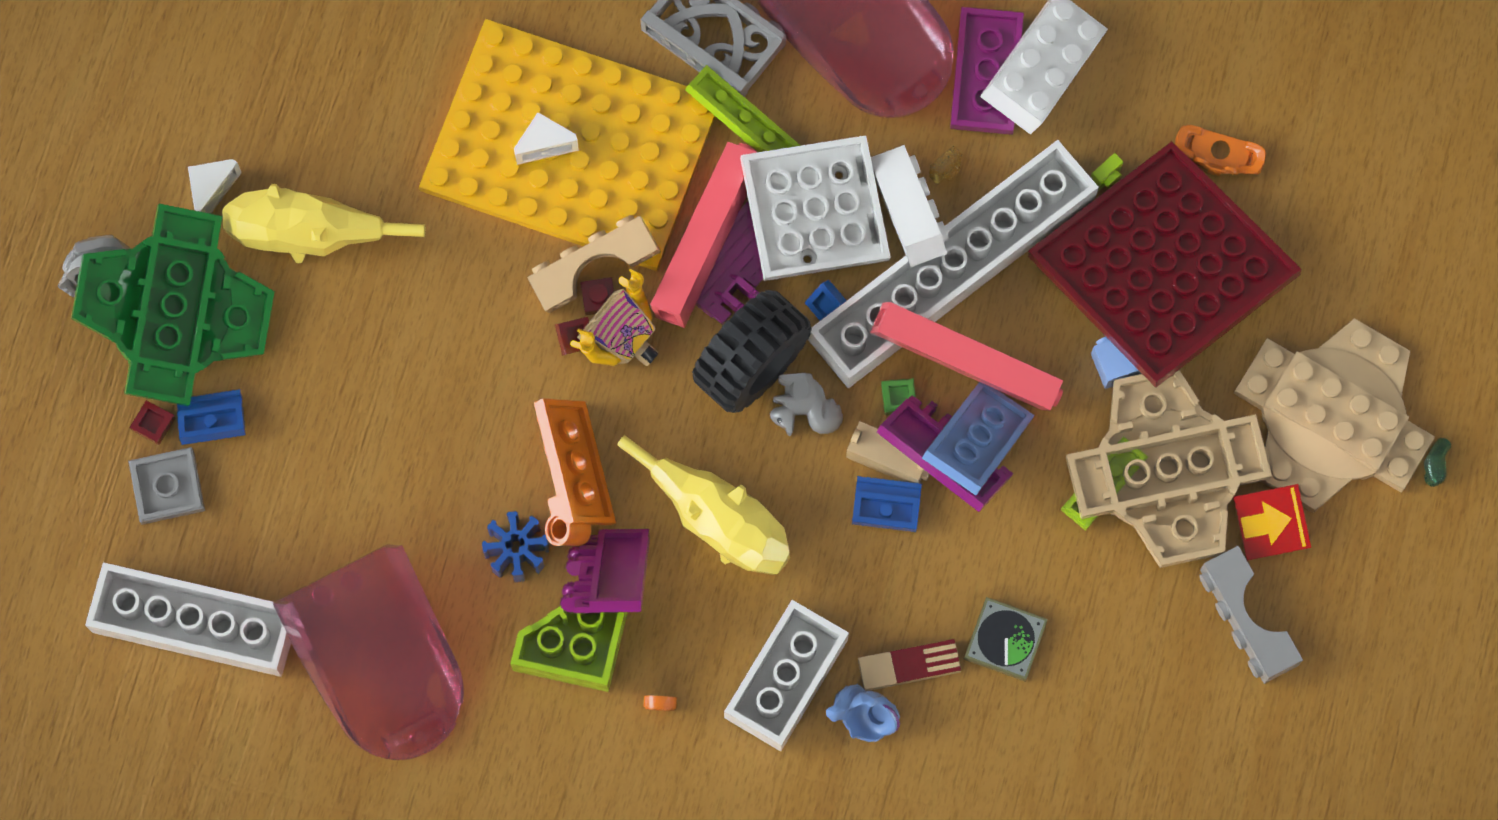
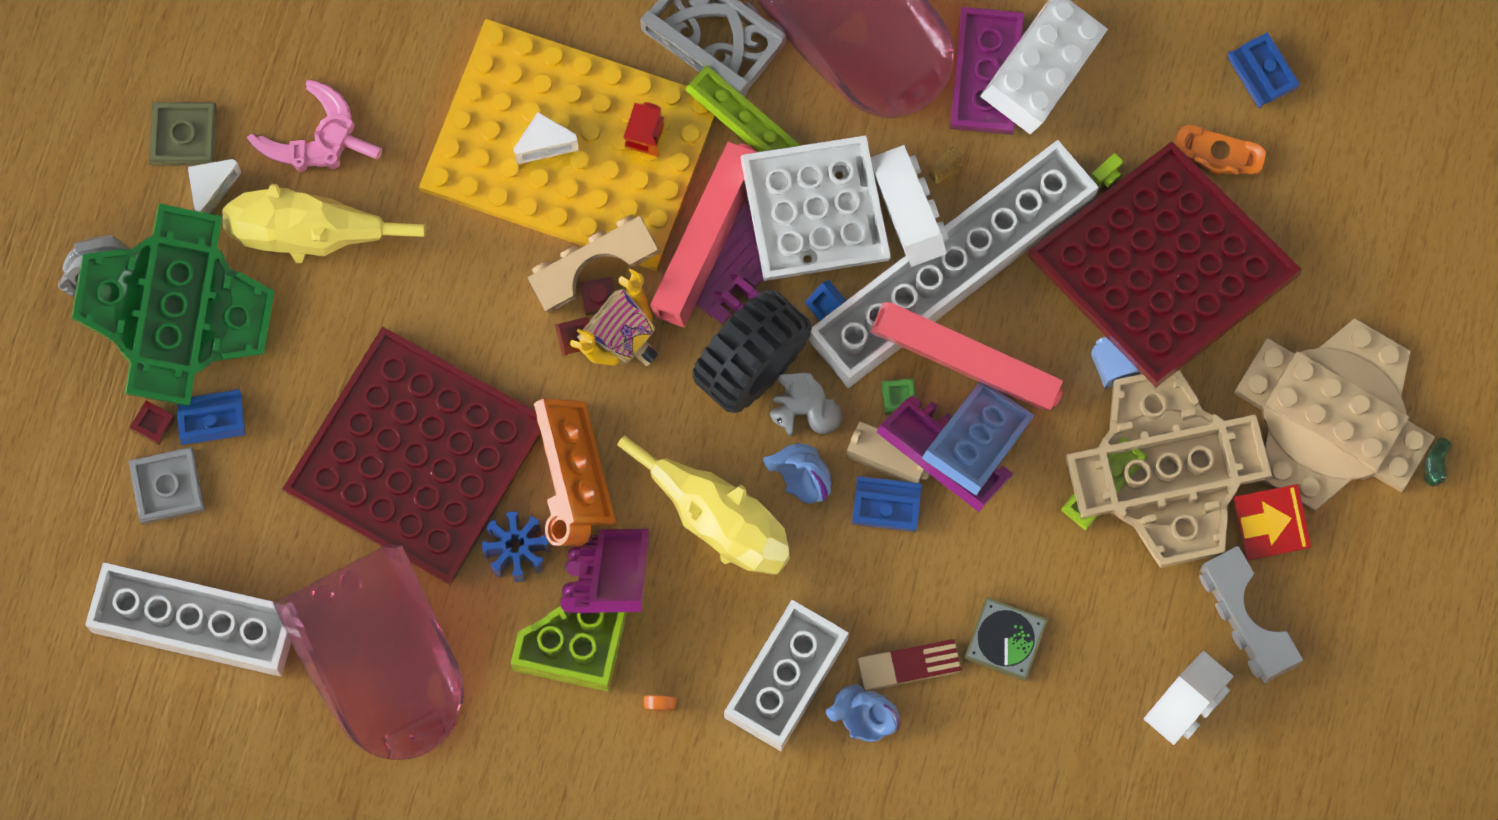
none -> olive tile [149,102,217,166]
none -> bright pink bar [247,80,382,172]
none -> dark red plate [282,326,541,586]
none -> red window [623,102,664,157]
none -> medium blue hair [763,443,831,504]
none -> white brick [1144,650,1234,745]
none -> blue plate [1227,32,1300,108]

